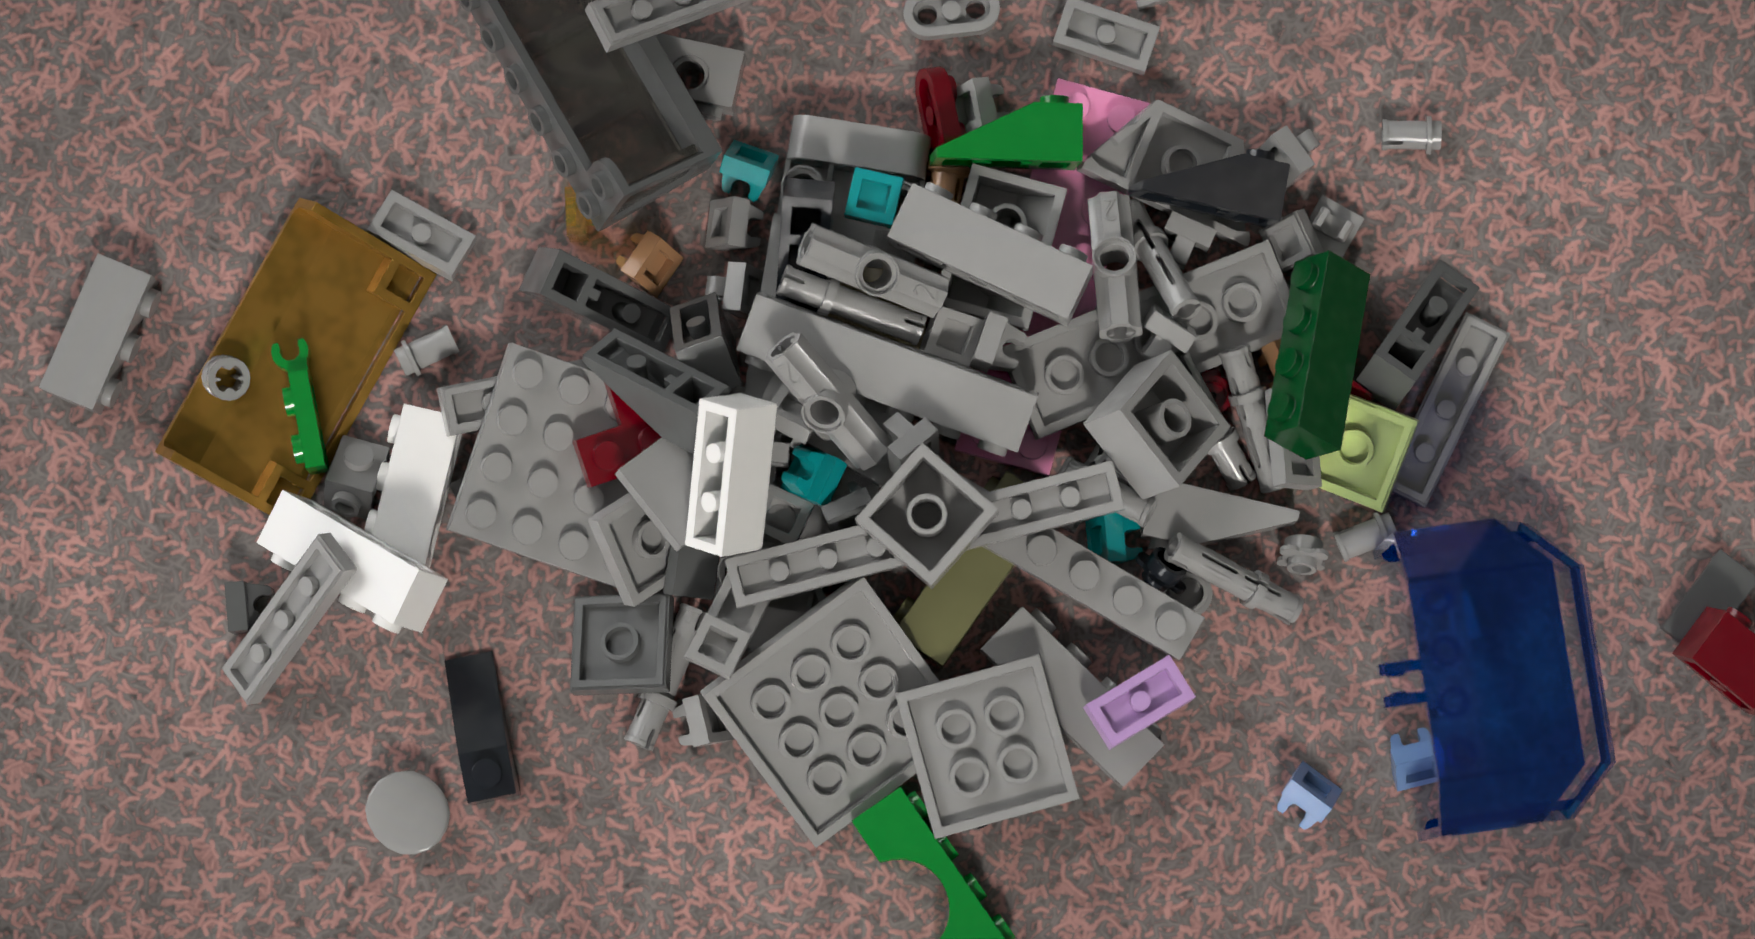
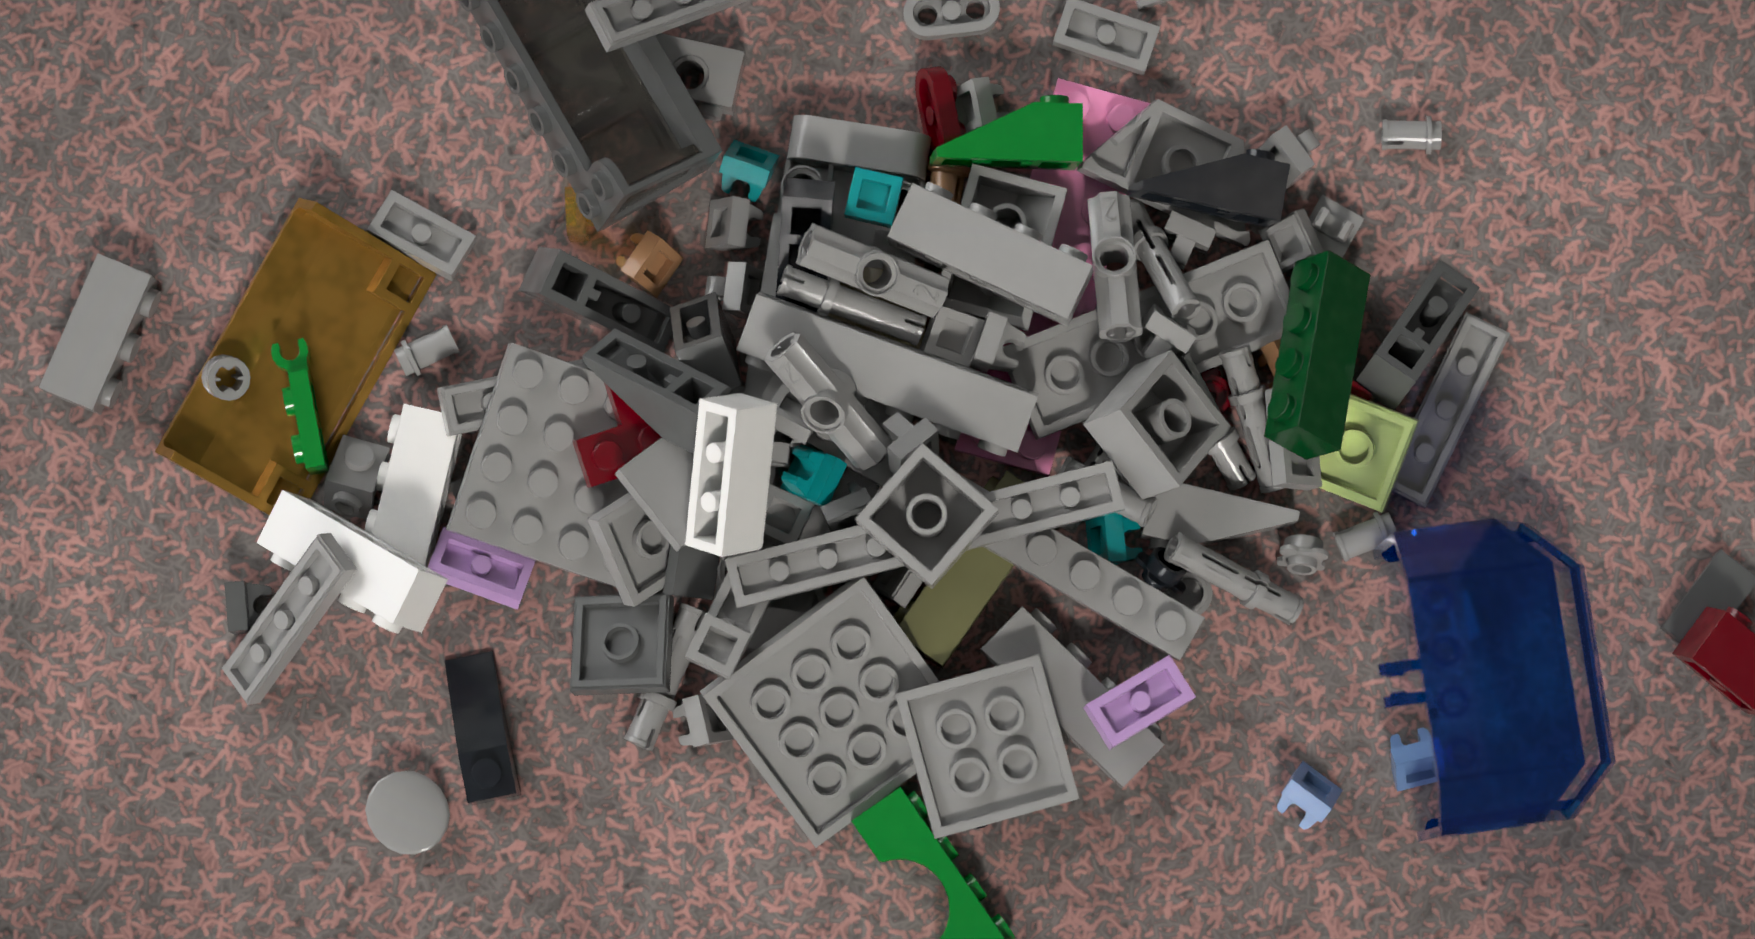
none -> lavender plate [428,527,536,610]
none -> light grey tile [872,566,923,608]

